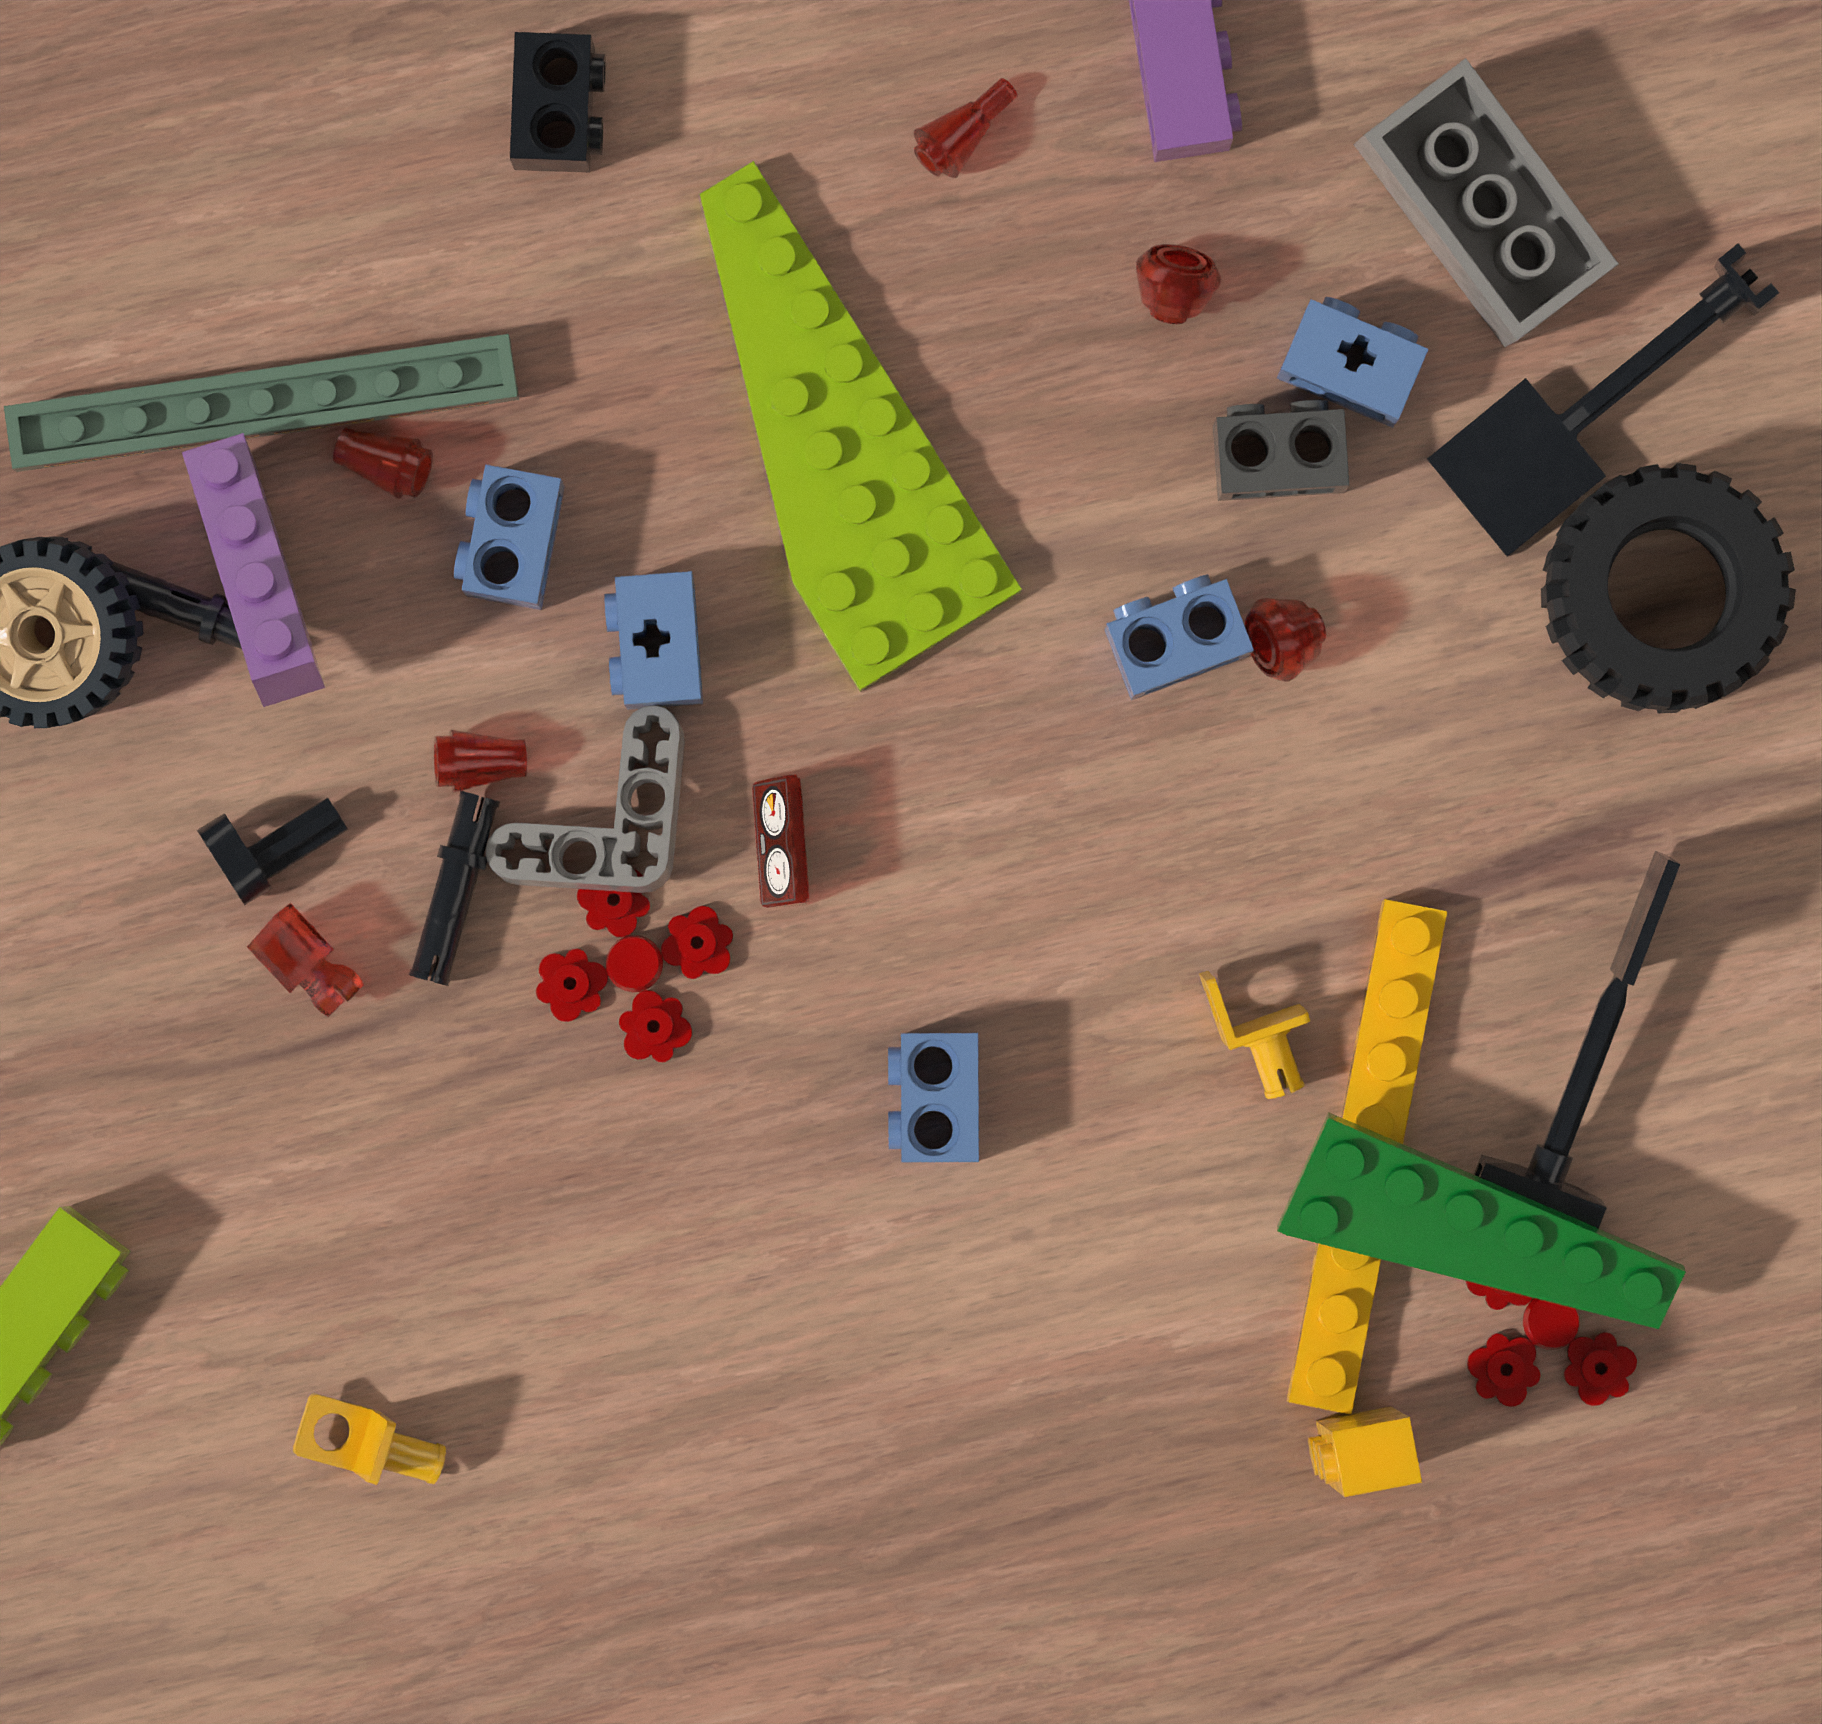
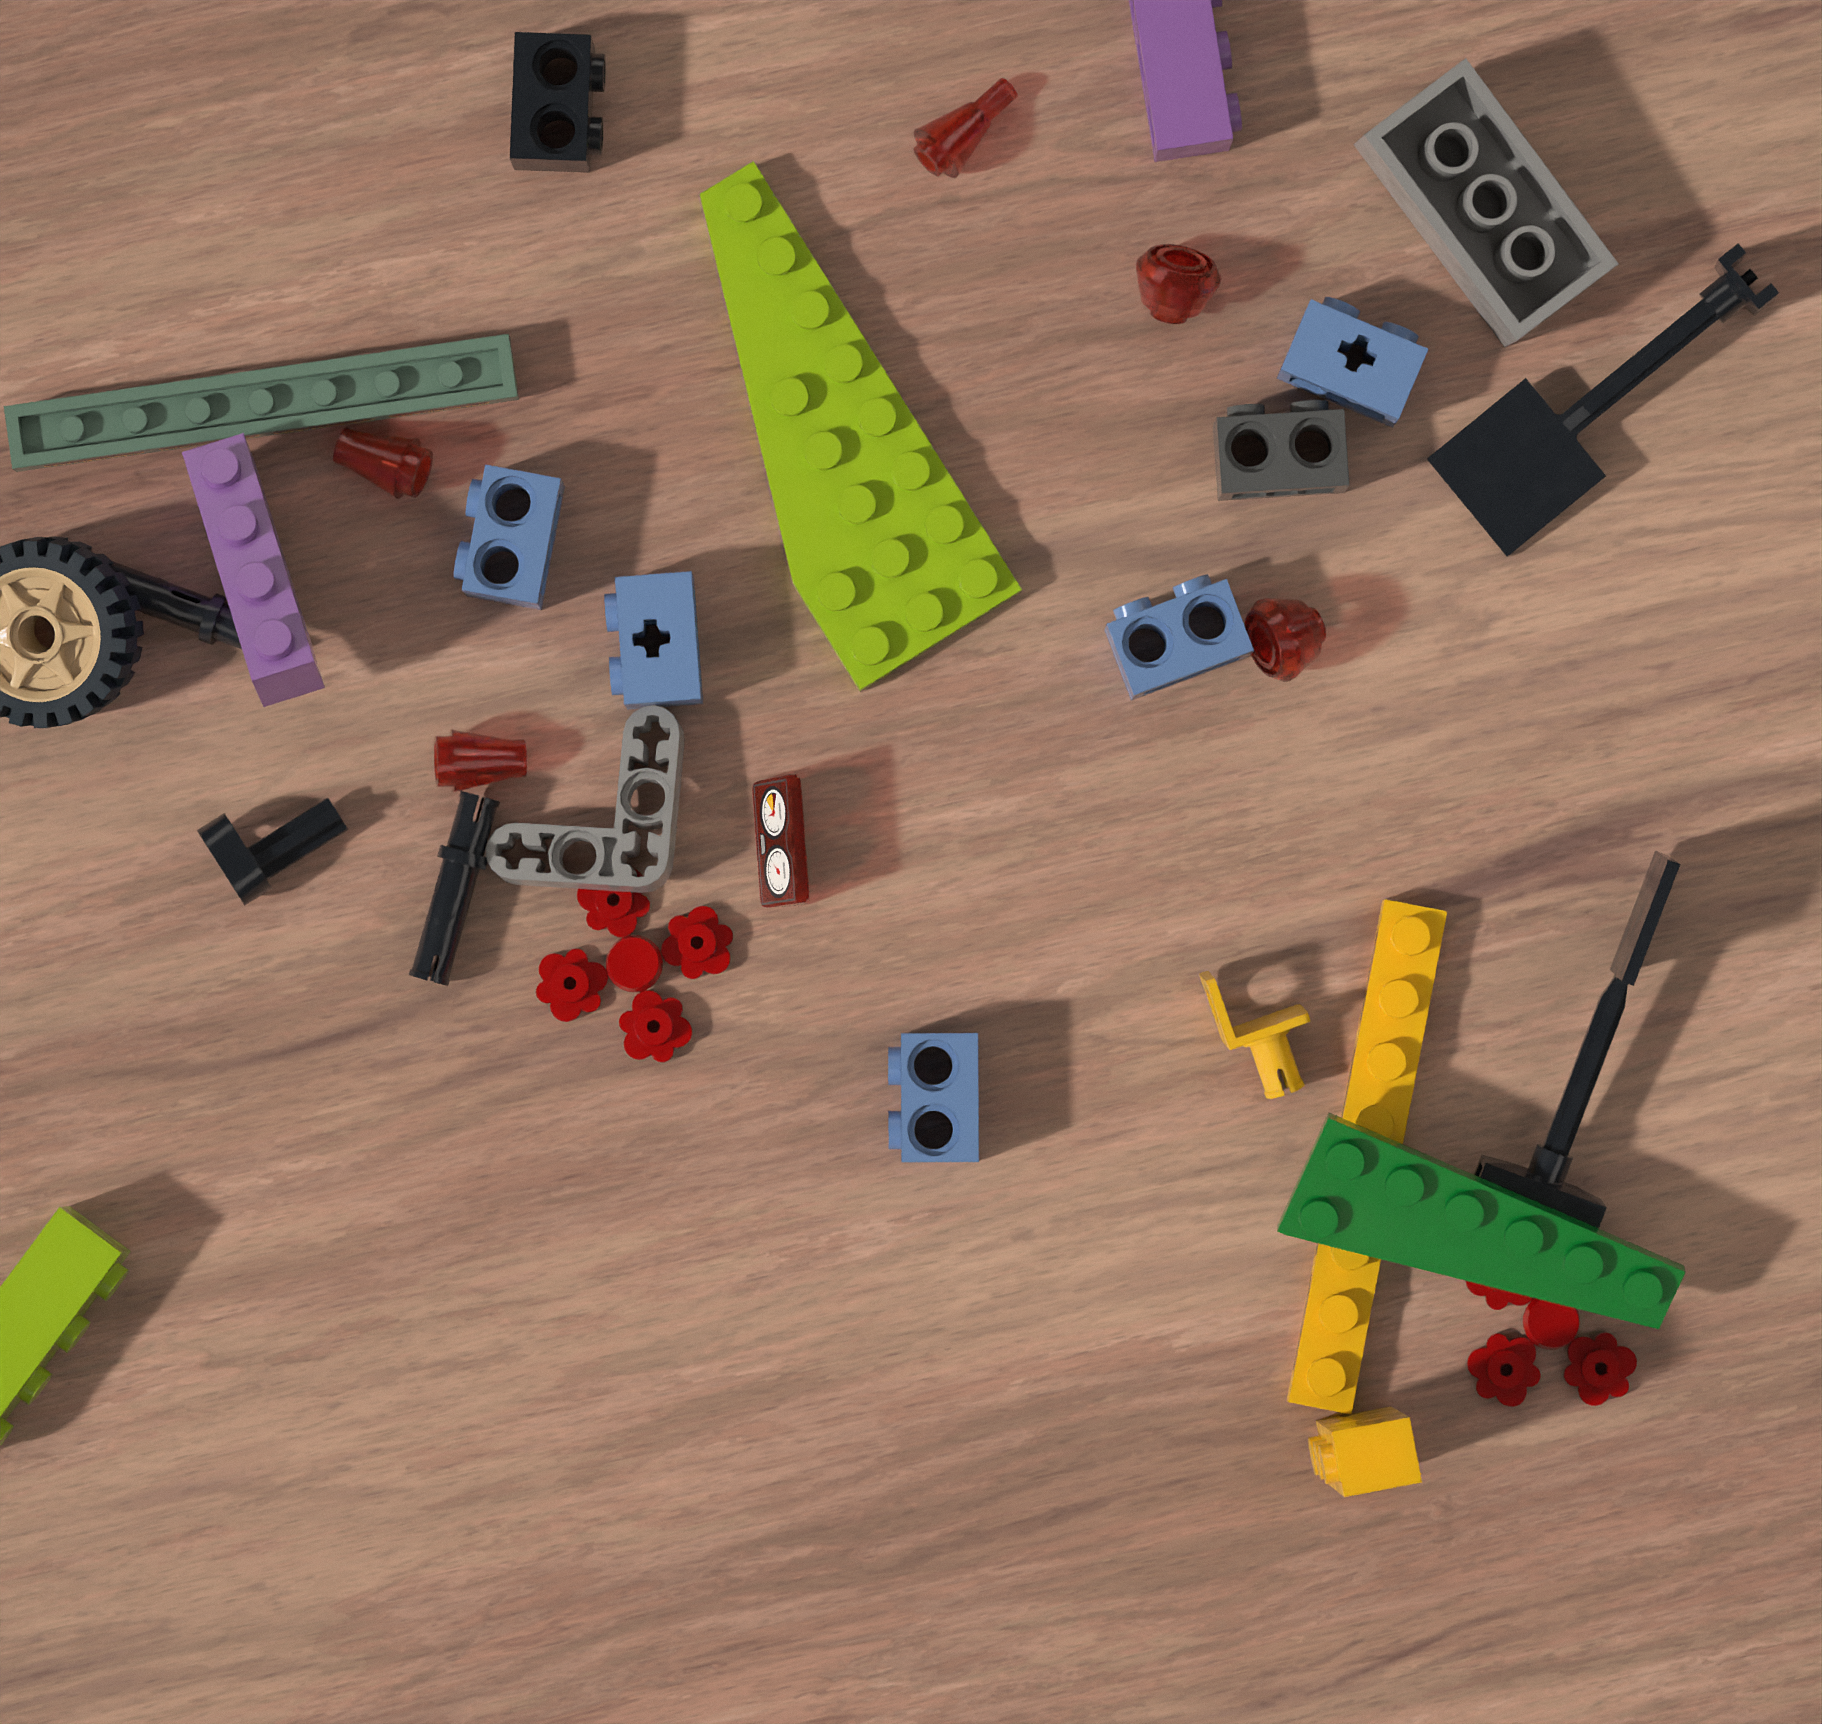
clear red plate [247,903,364,1017] -> none
yellow bracket [293,1393,446,1485] -> none
black tyre [1541,463,1796,714] -> none

